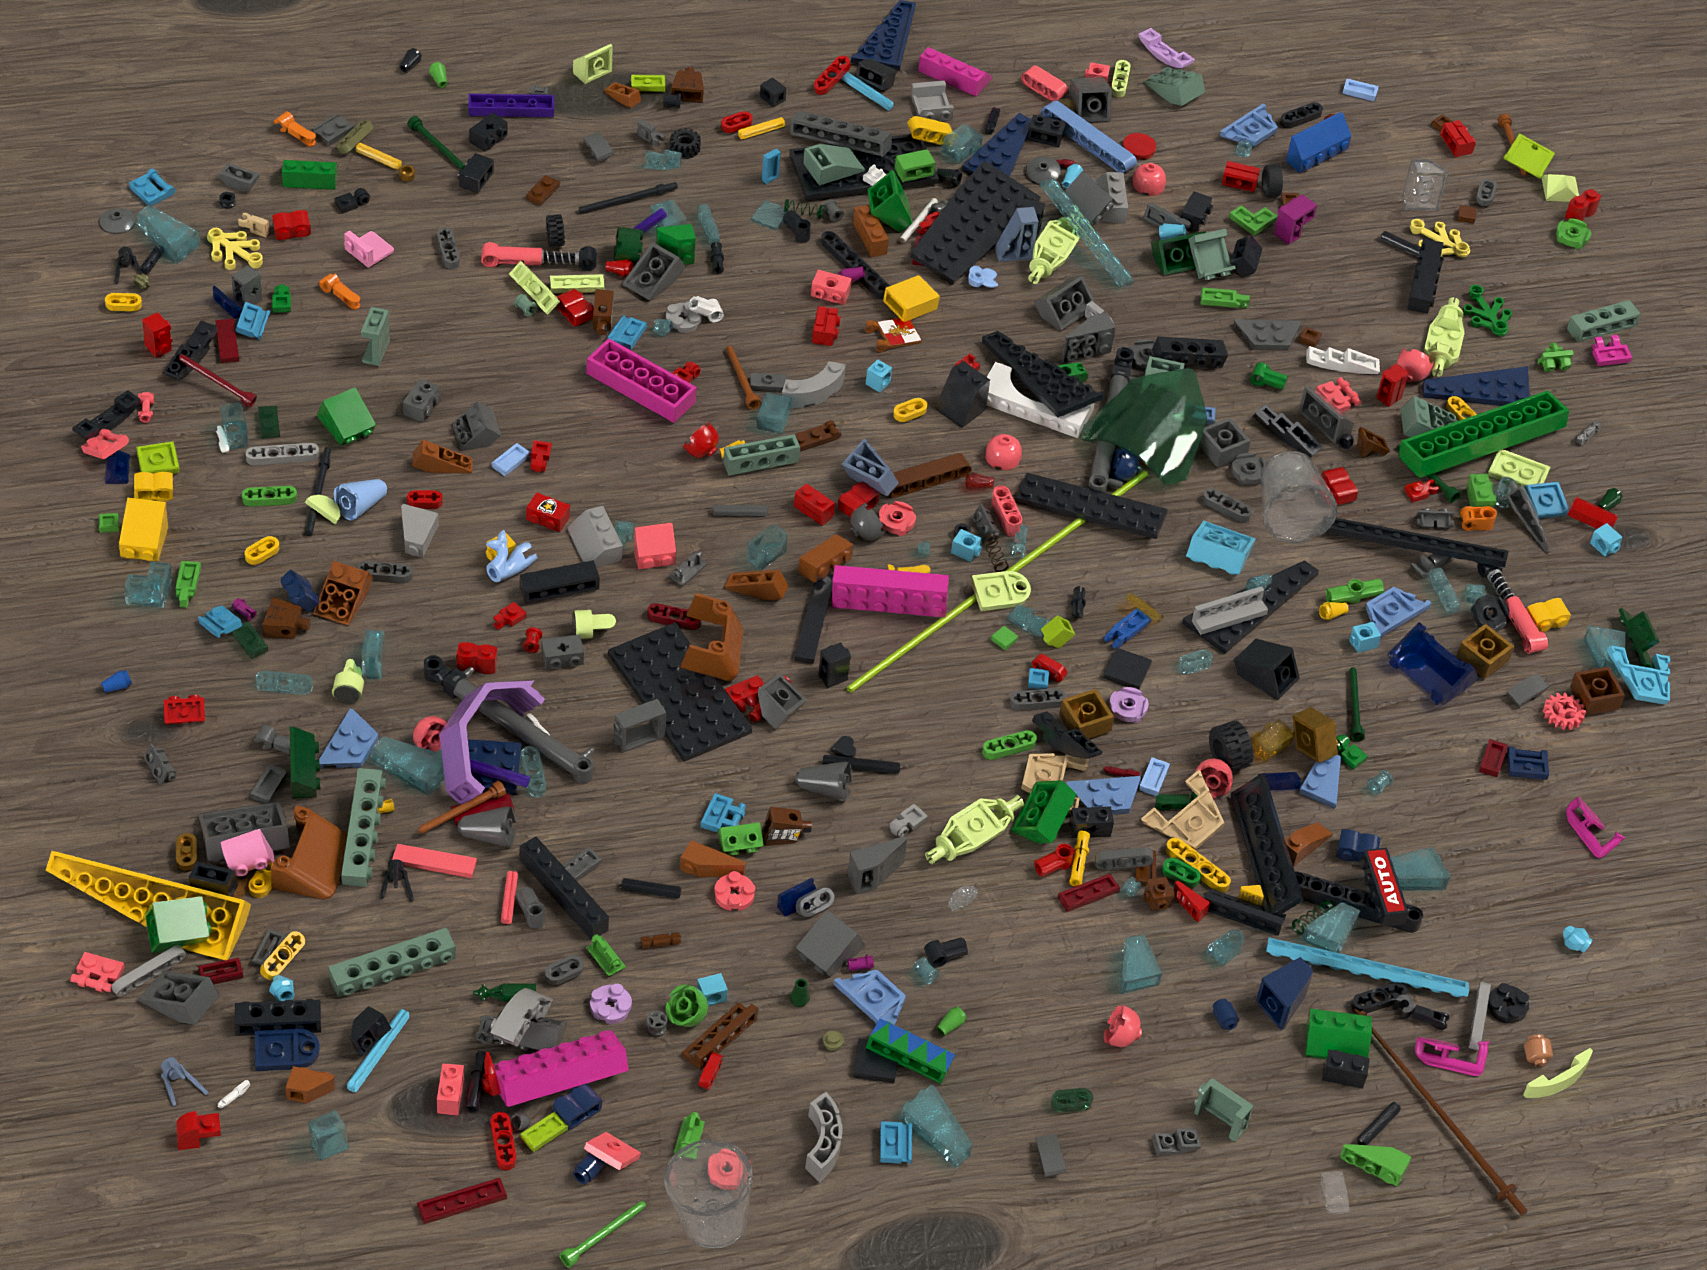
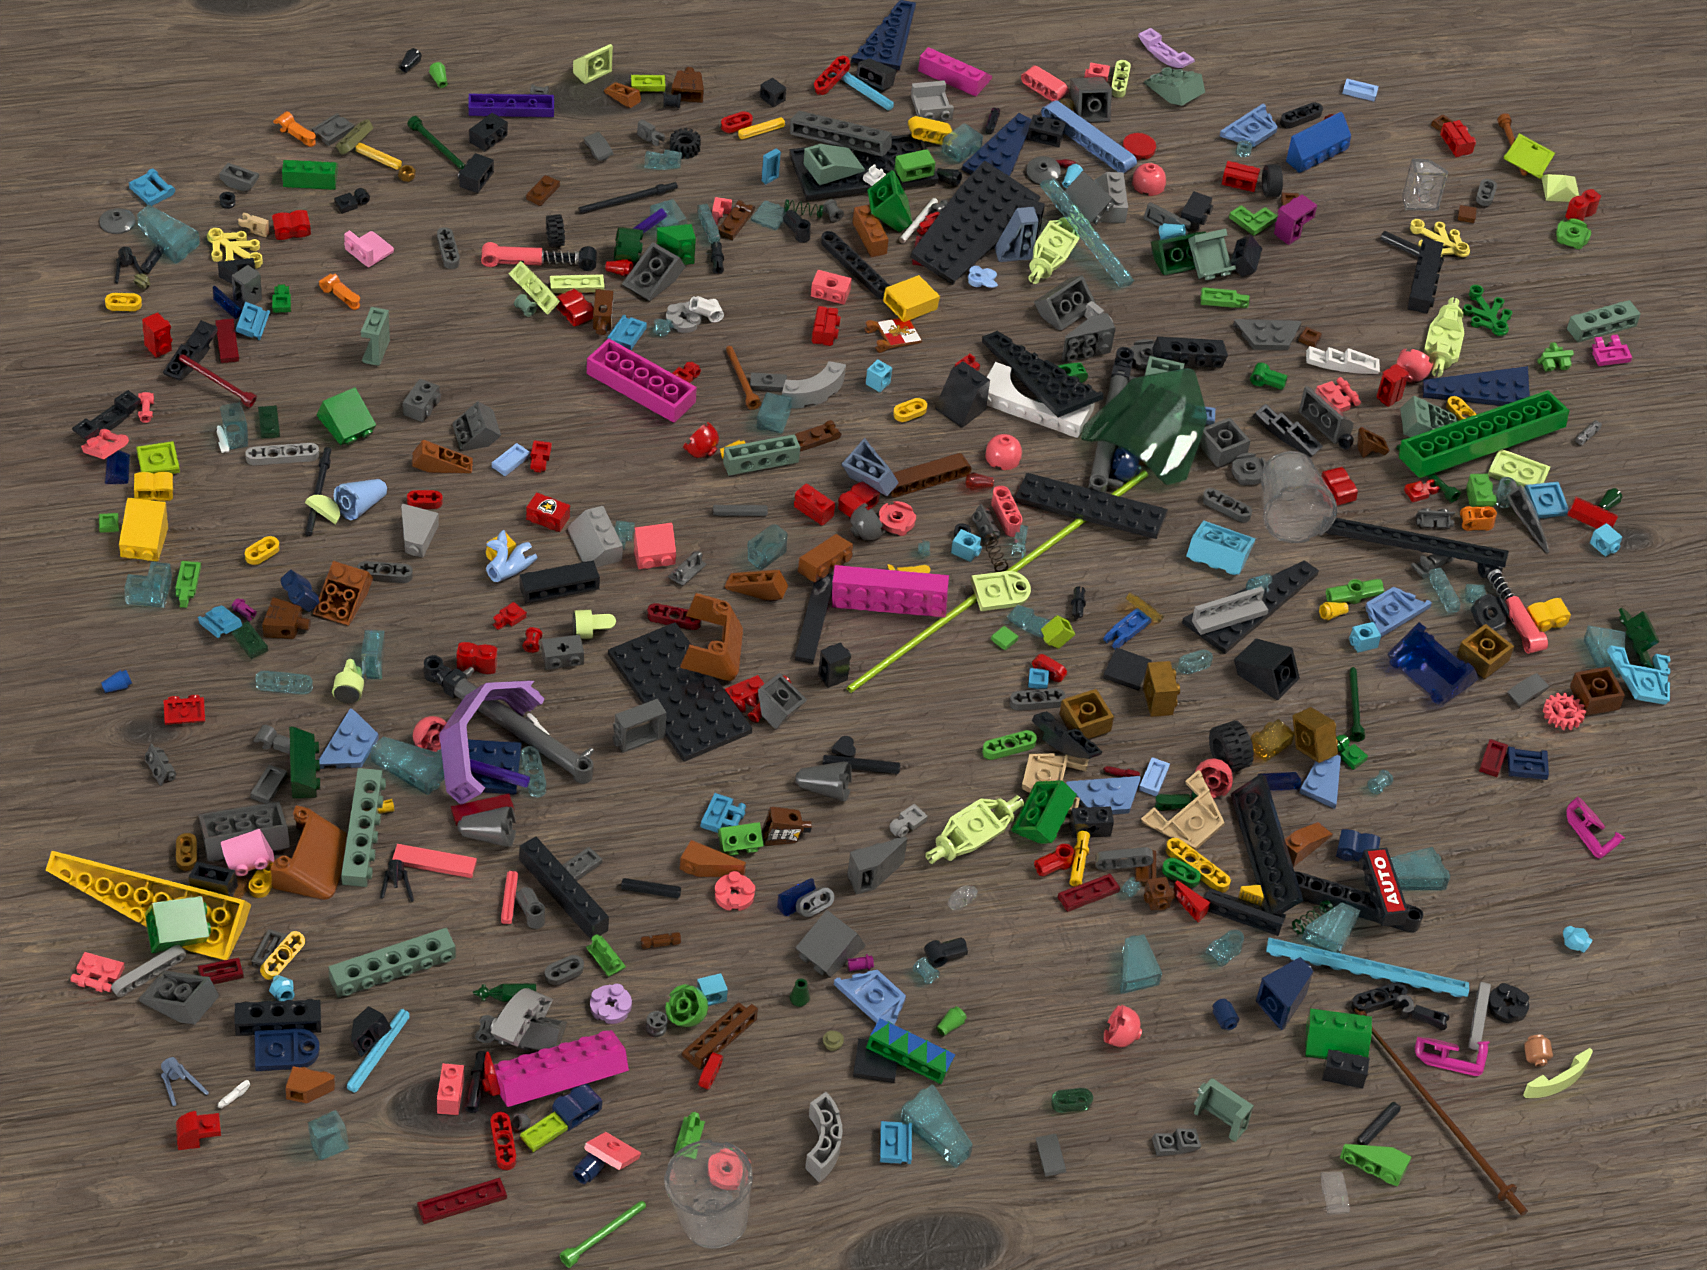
bright green beam [242,486,297,507] -> none
dark orange piece [418,781,506,834] -> none
magenta cone [838,266,865,283] -> none
lavender plate [1109,687,1149,723] -> none
none -> black slope [218,258,255,284]
none -> coral bracket [711,197,732,225]
none -> reddish brown plate [717,200,755,241]
none -> pearl gold brick [1143,661,1180,717]

